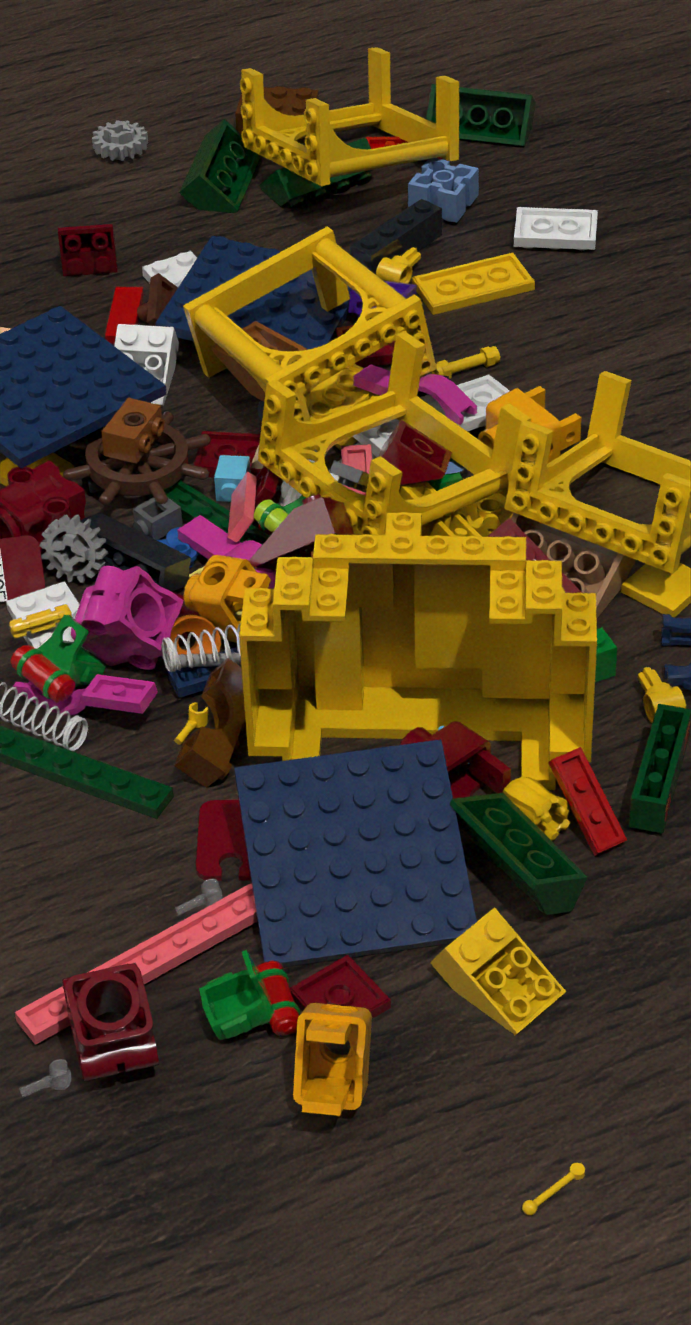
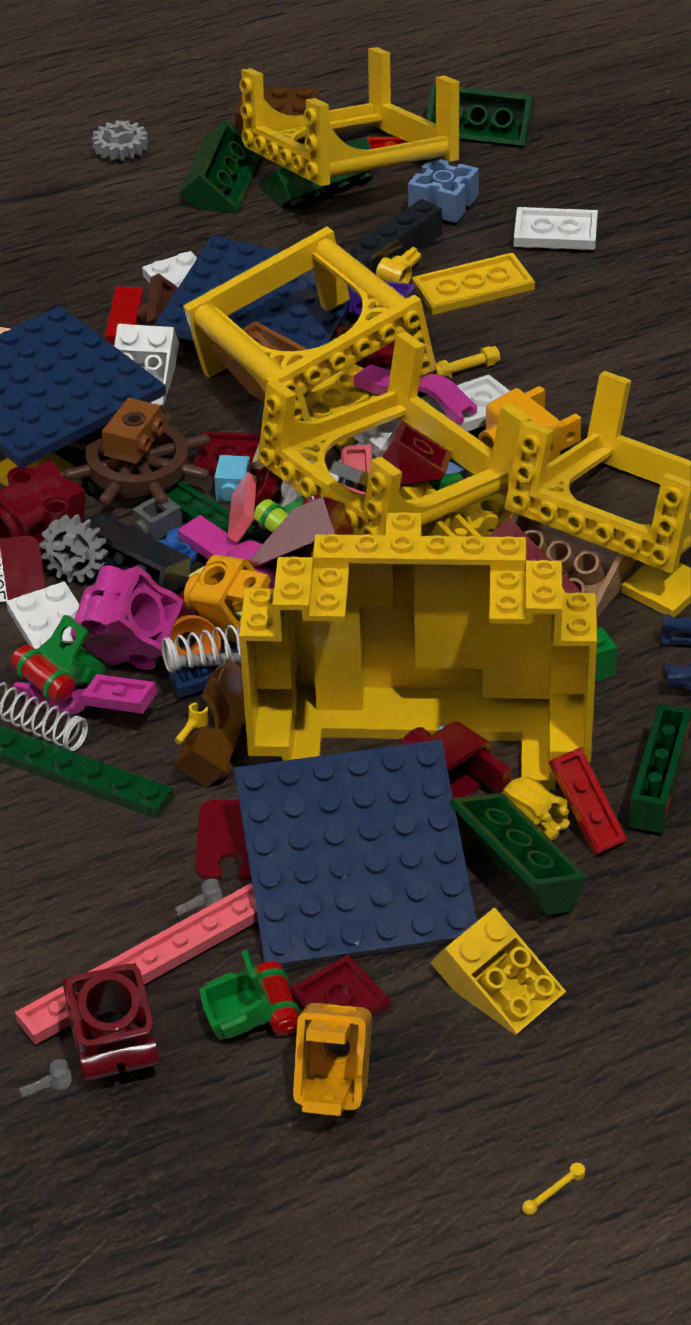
yellow axle [9,604,72,639] -> none
dark red slope [58,224,117,276] -> none
yellow axle [637,667,686,723] -> none

